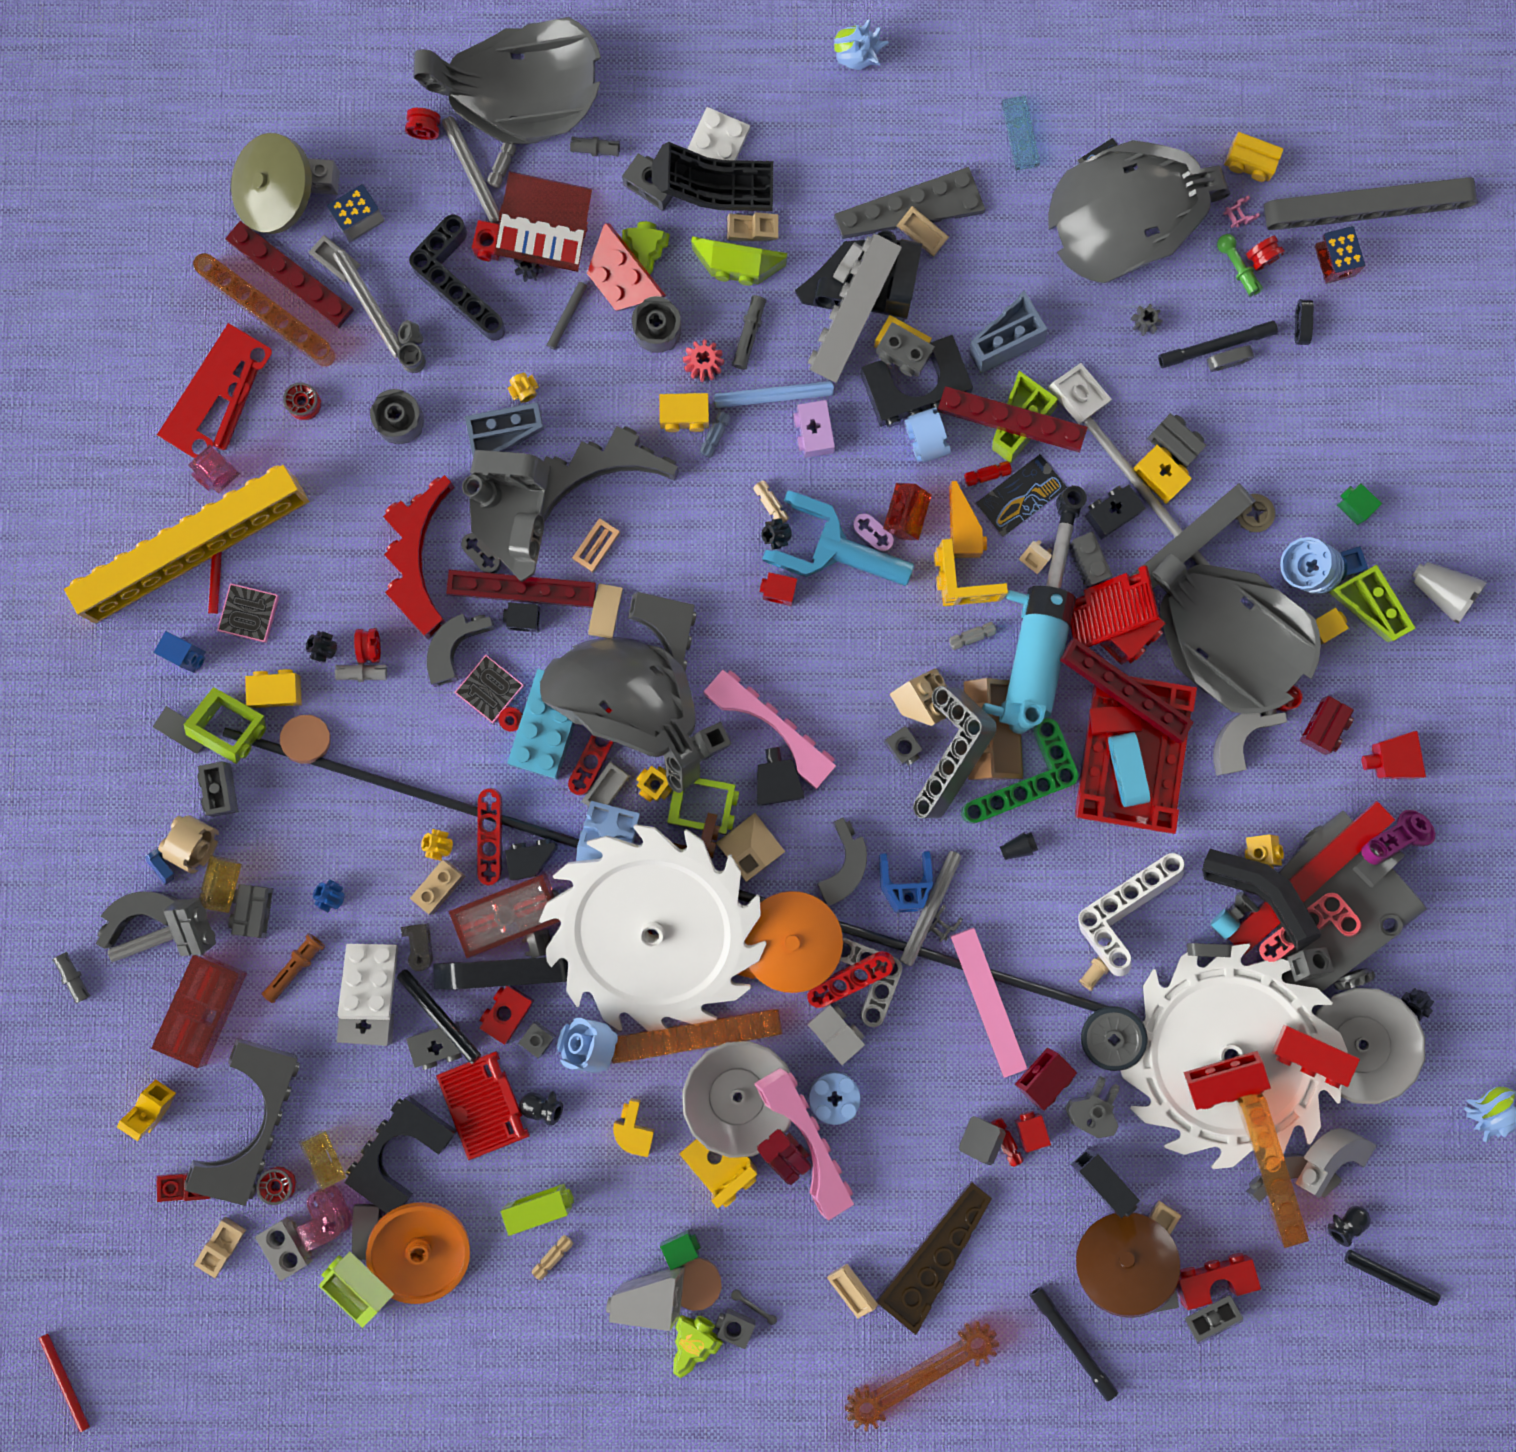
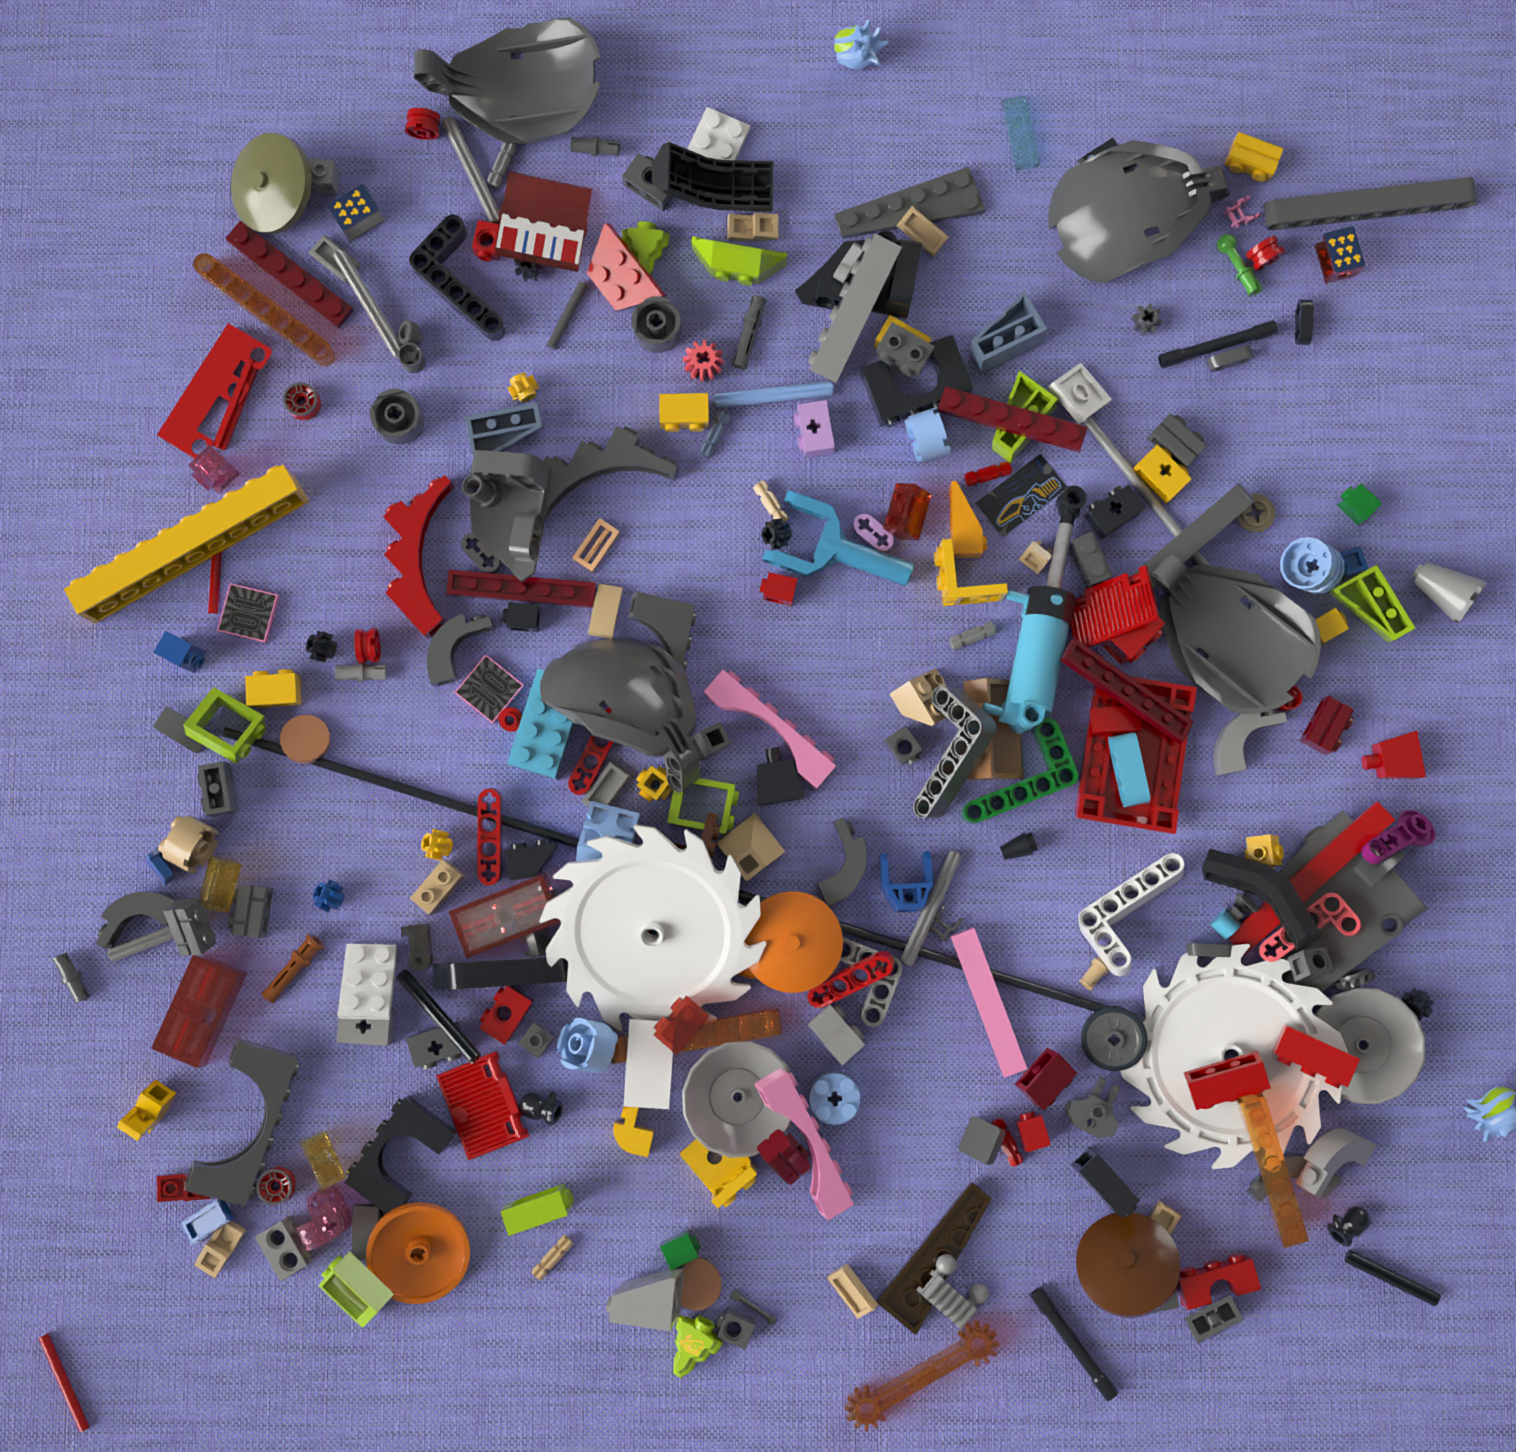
none -> tile [181,1199,235,1245]
none -> white sticker [623,1019,675,1109]
none -> clear red brick [653,995,711,1056]
none -> light grey gear [917,1254,989,1329]

